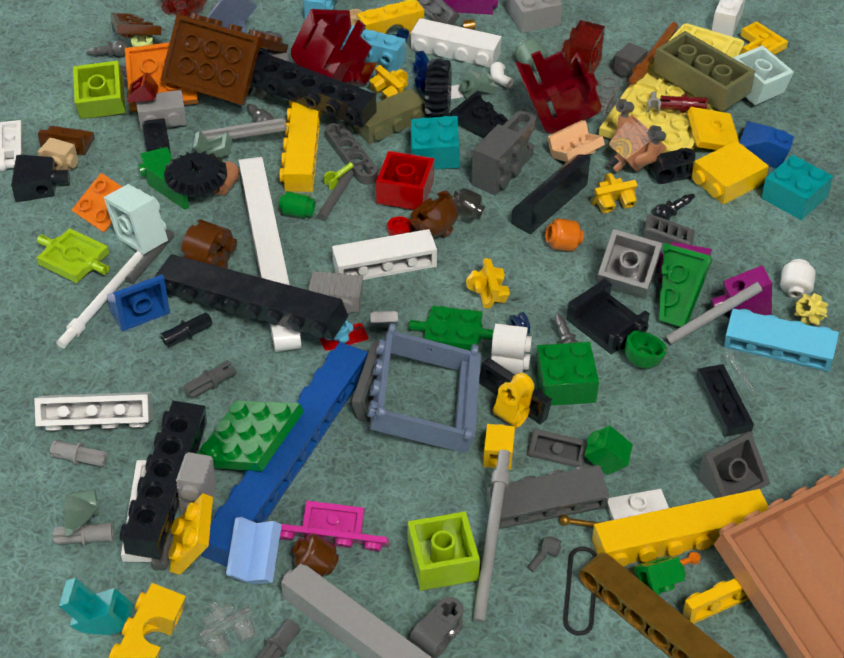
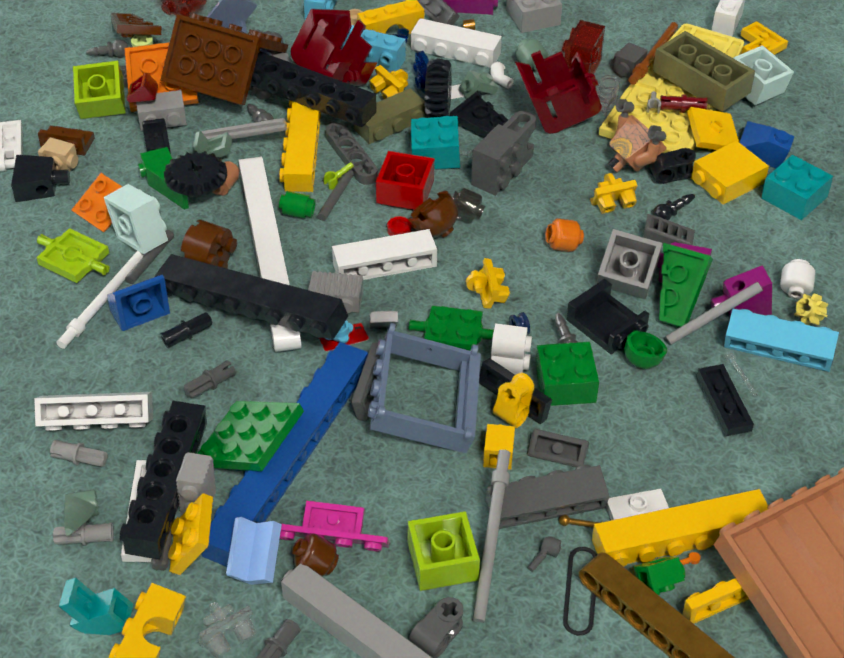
black brick [511,154,591,235] -> none
light nougat bracket [548,120,605,163] -> none
green brick [585,425,633,475] -> none
dark grey slope [698,432,770,498] -> none

